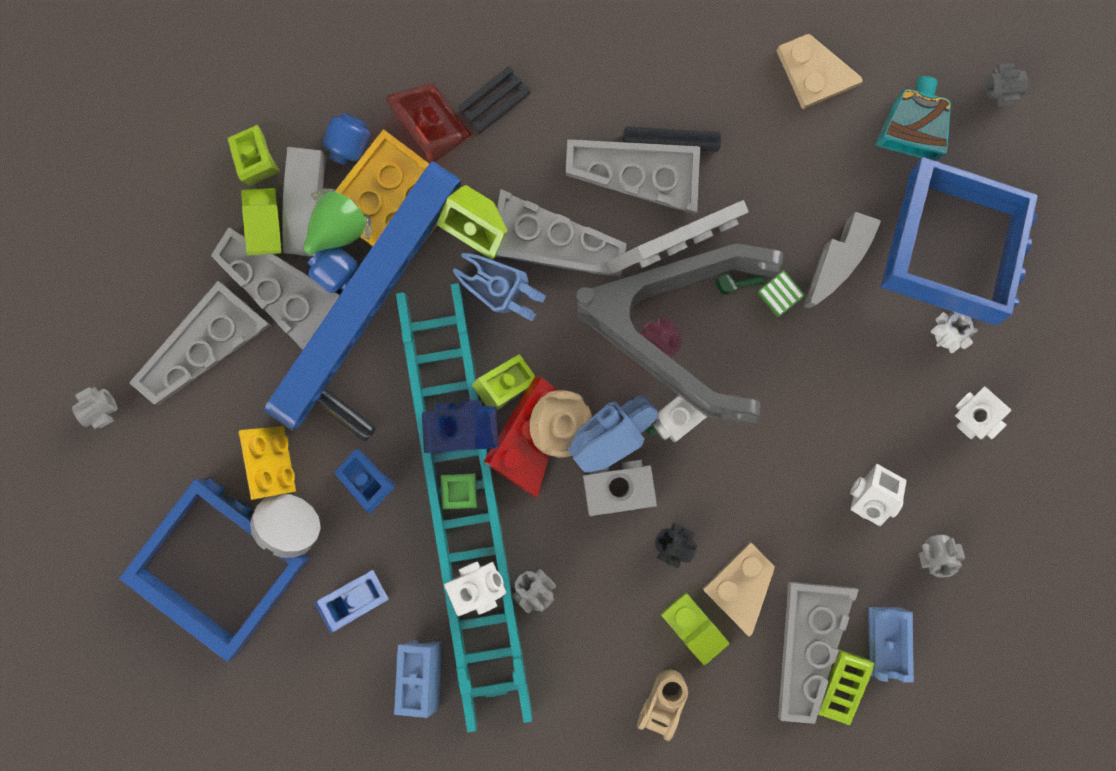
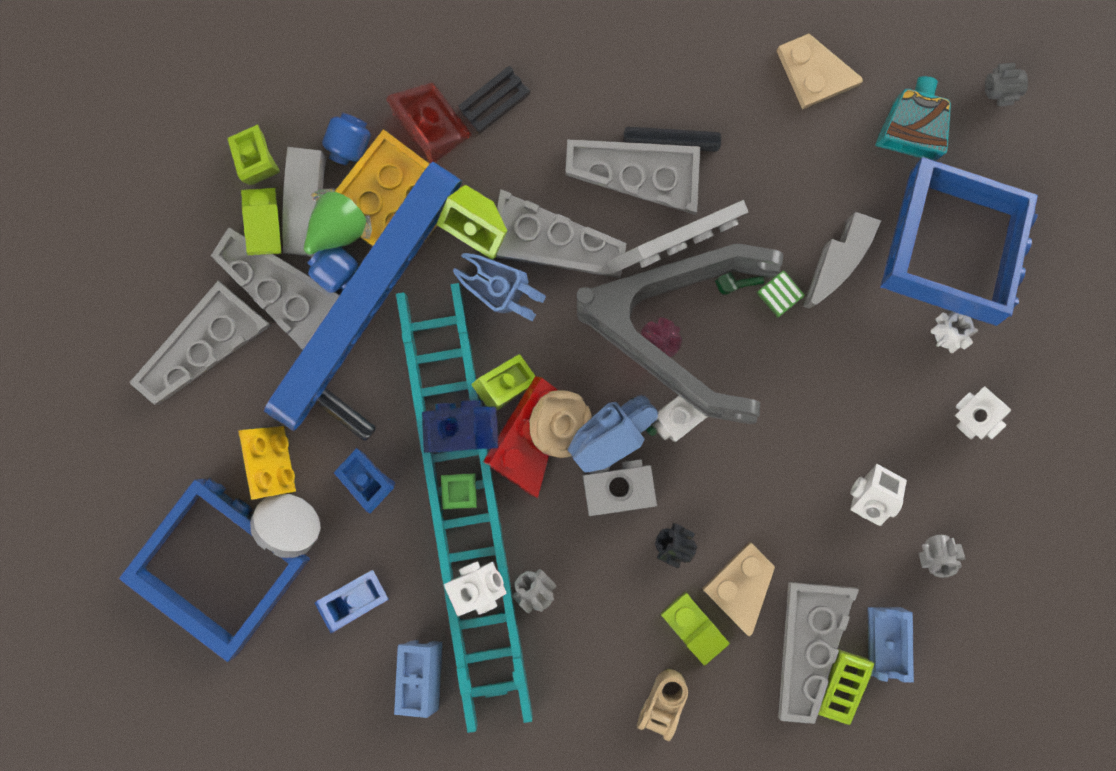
light grey gear [72,387,118,429] -> none

